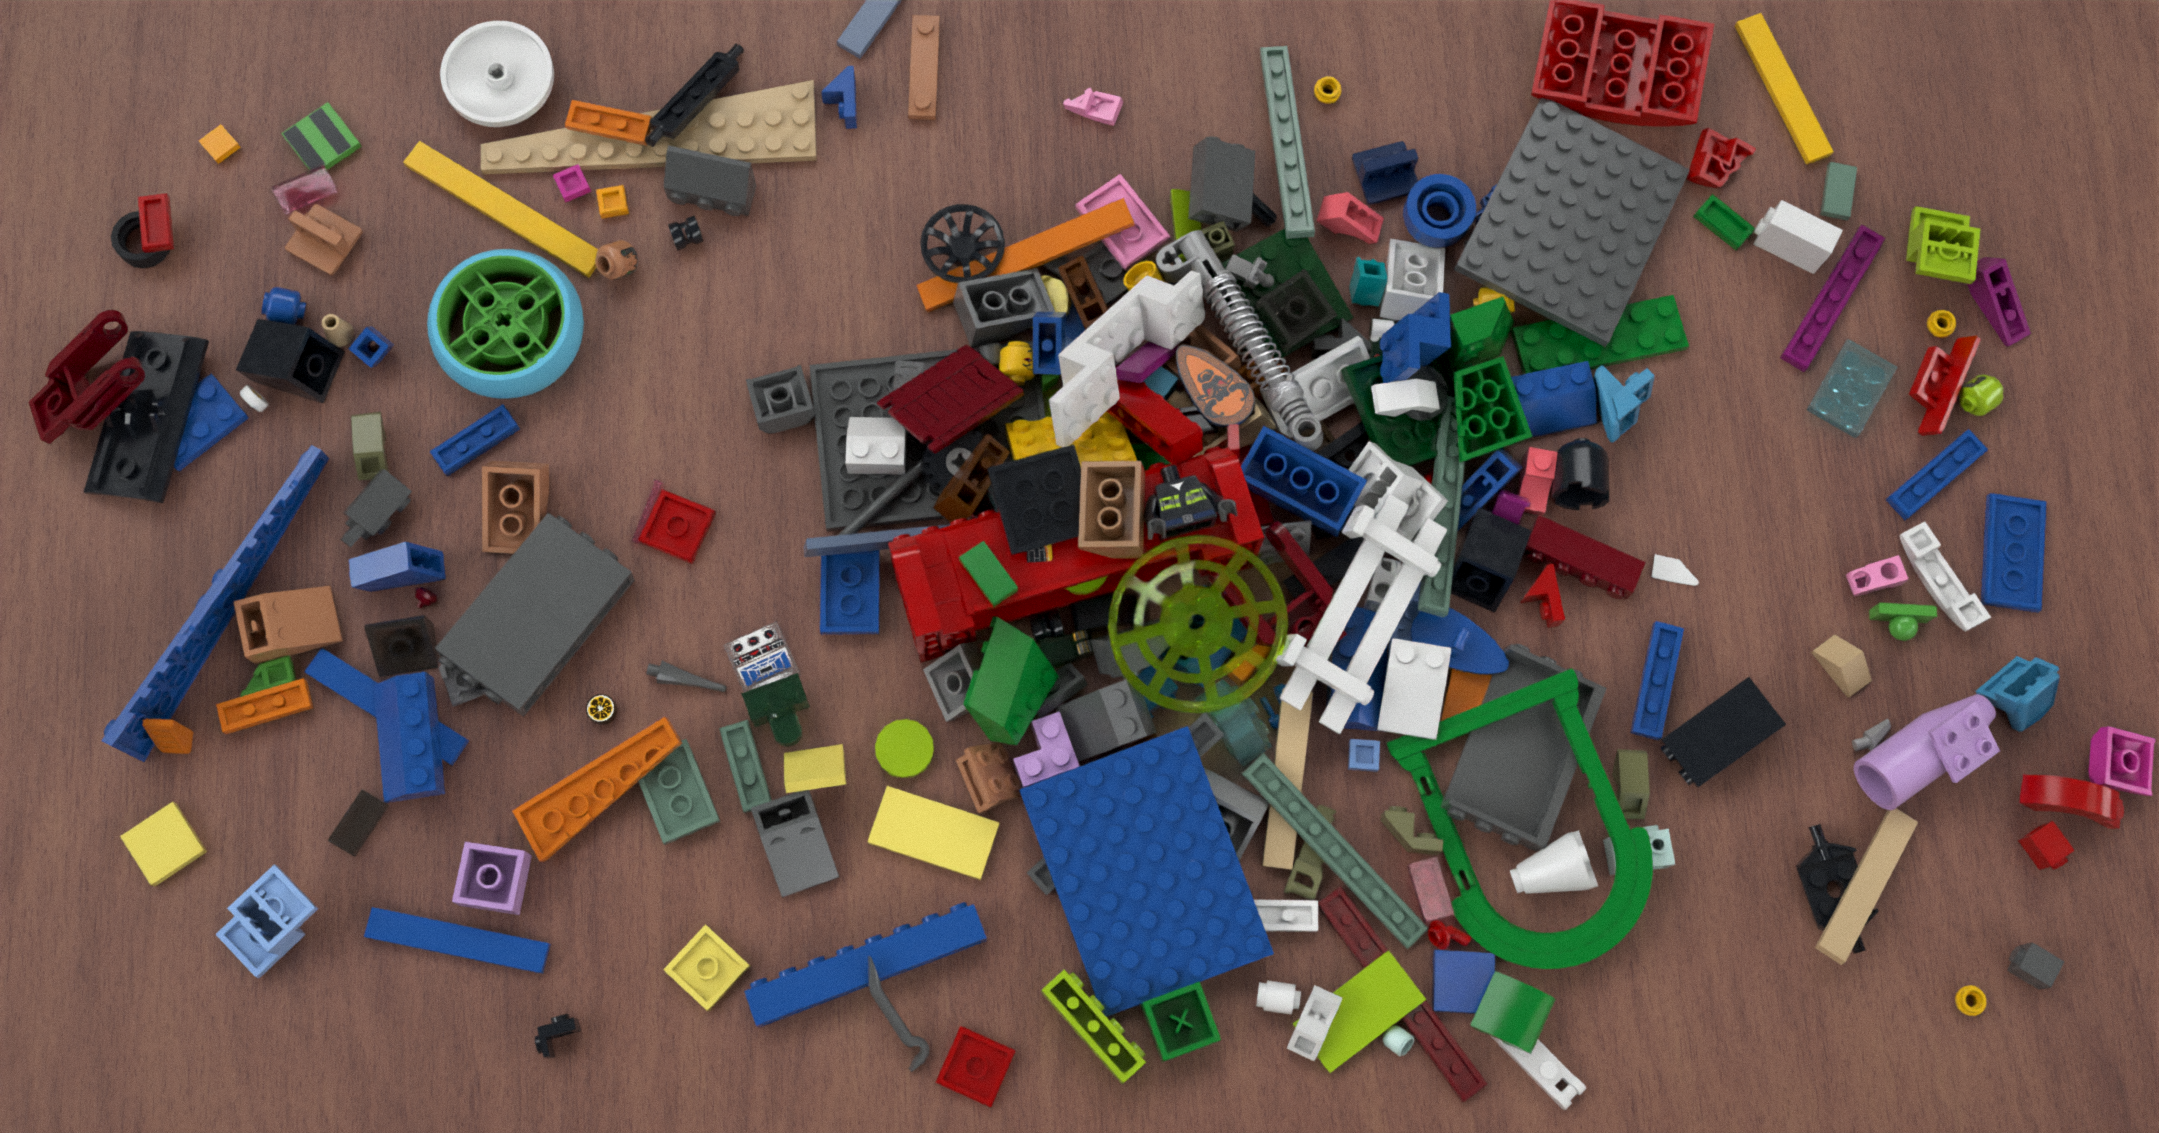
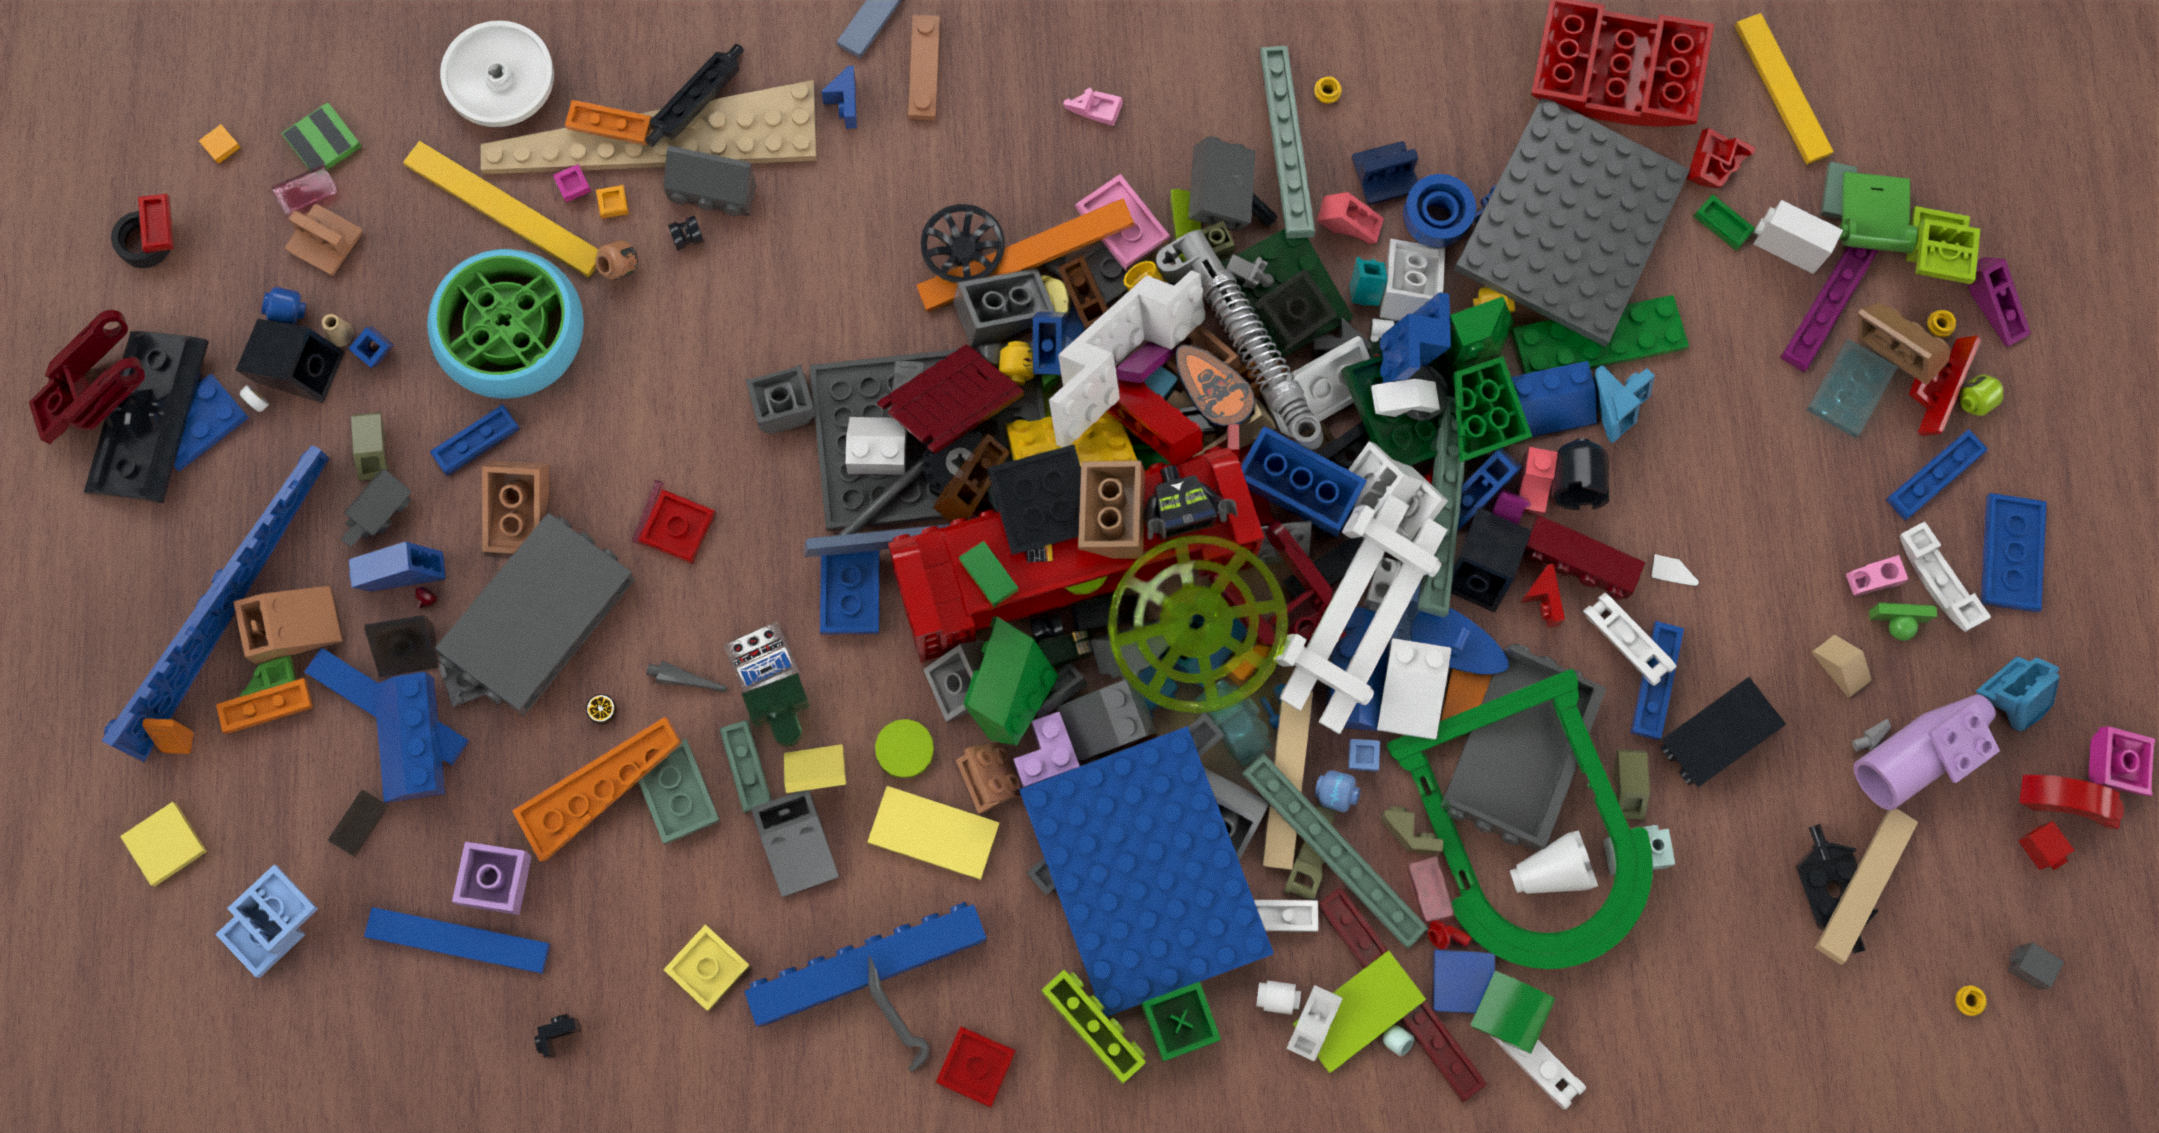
none -> medium blue head [1315,770,1361,812]
none -> white plate [1582,592,1677,686]
none -> bright green door [1838,172,1917,253]
none -> medium nougat slope [1858,302,1950,385]

